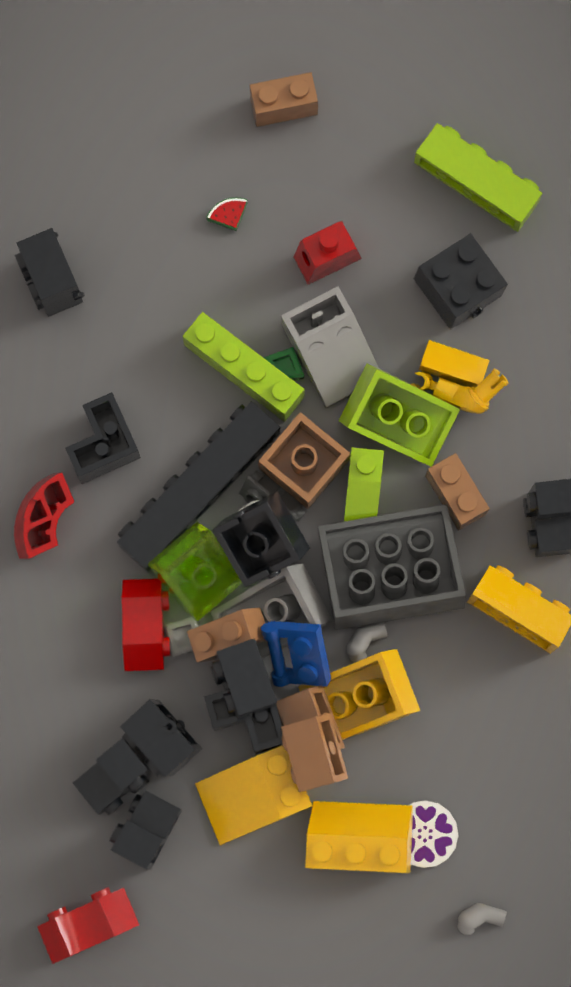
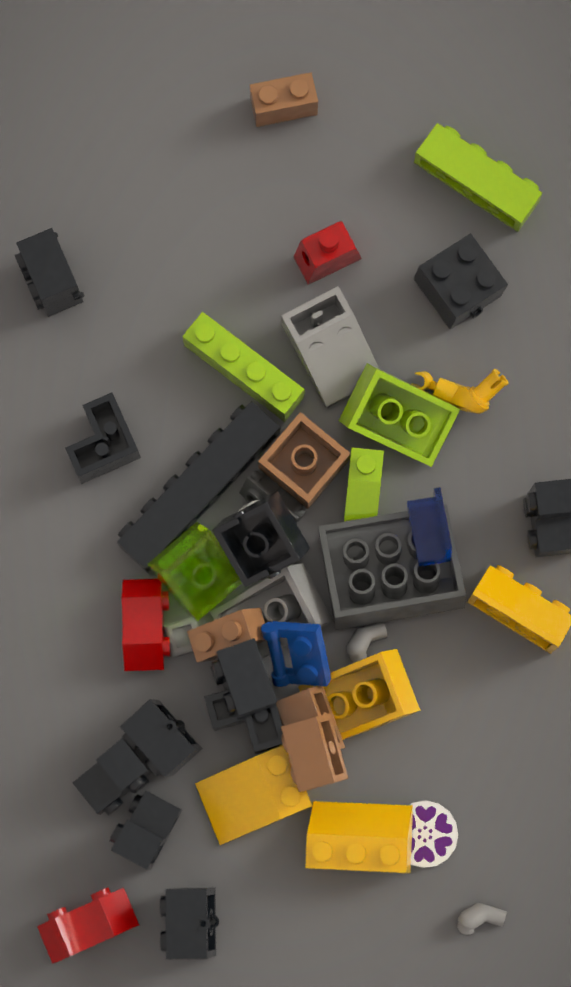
red brick [14,472,74,559] -> none
red tile [207,198,248,231] -> none
green tile [264,347,305,380] -> none
yellow slope [419,340,490,387] -> none
medium nougat brick [425,453,490,531] -> none
none -> black brick [160,888,220,959]
none -> clear blue panel [407,487,452,567]

